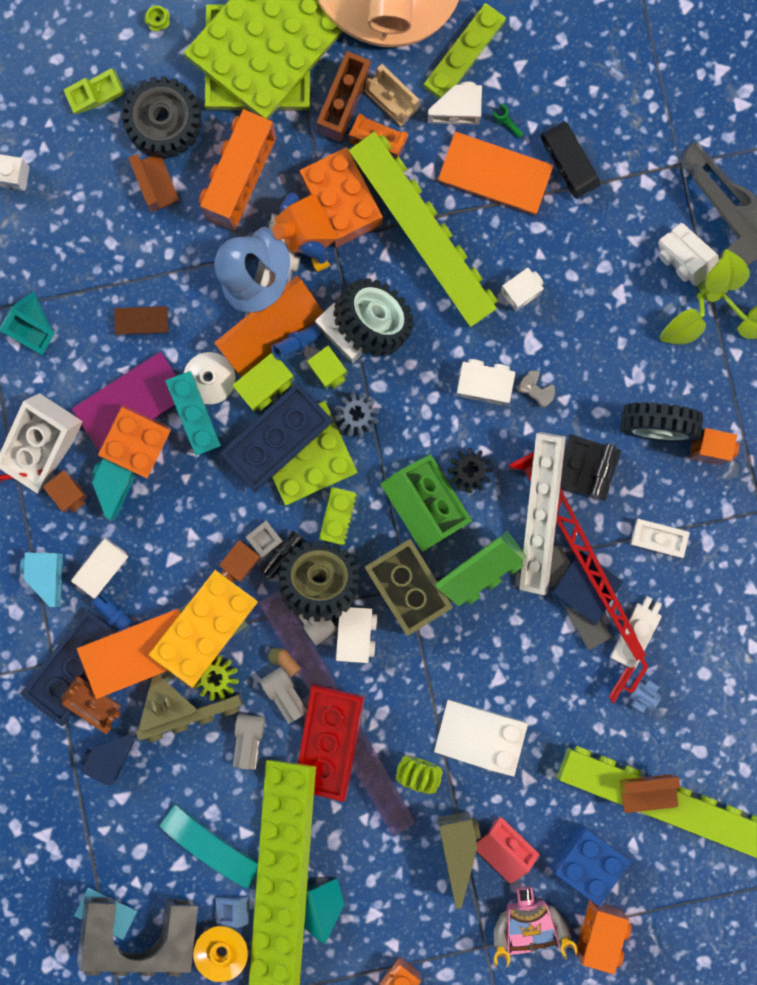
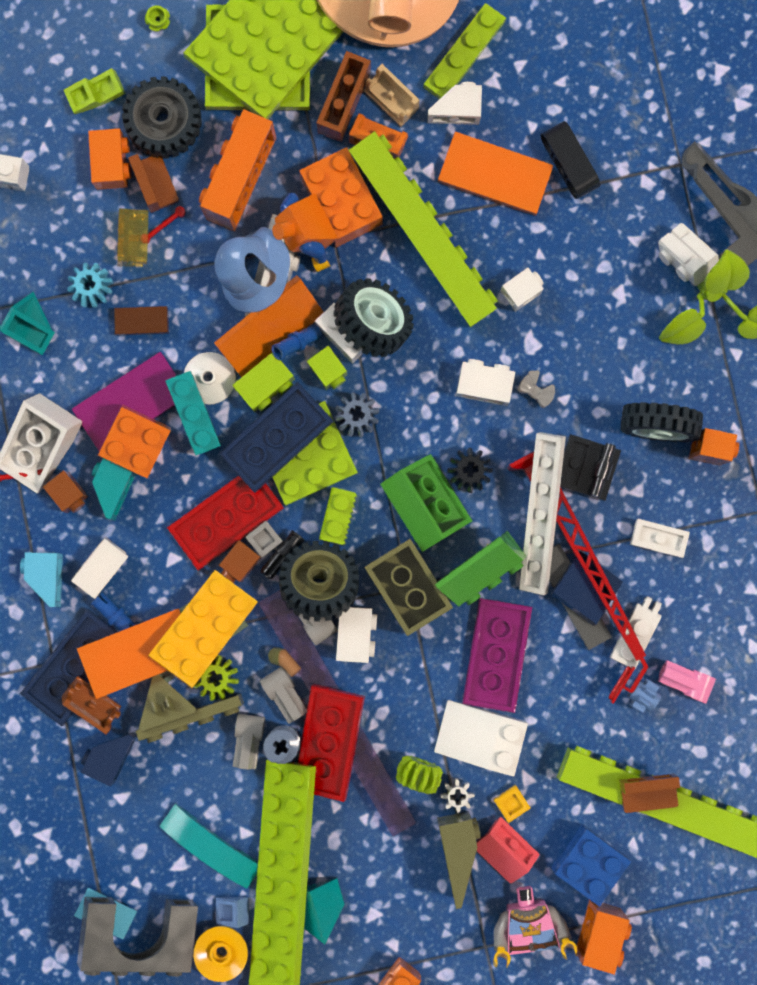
green hand [493,104,524,138] -> none
none -> medium azure gear [67,263,113,308]
none -> orange brick [88,128,131,190]
none -> clear yellow hinge [117,208,148,267]
none -> red hinge [140,206,186,244]
none -> red tile [167,476,284,571]
none -> sand blue piece [263,725,301,764]
none -> white gear [440,778,475,813]
none -> magenta tile [462,598,532,713]
none -> yellow tile [493,785,531,823]
none -> bright pink piece [658,660,716,704]

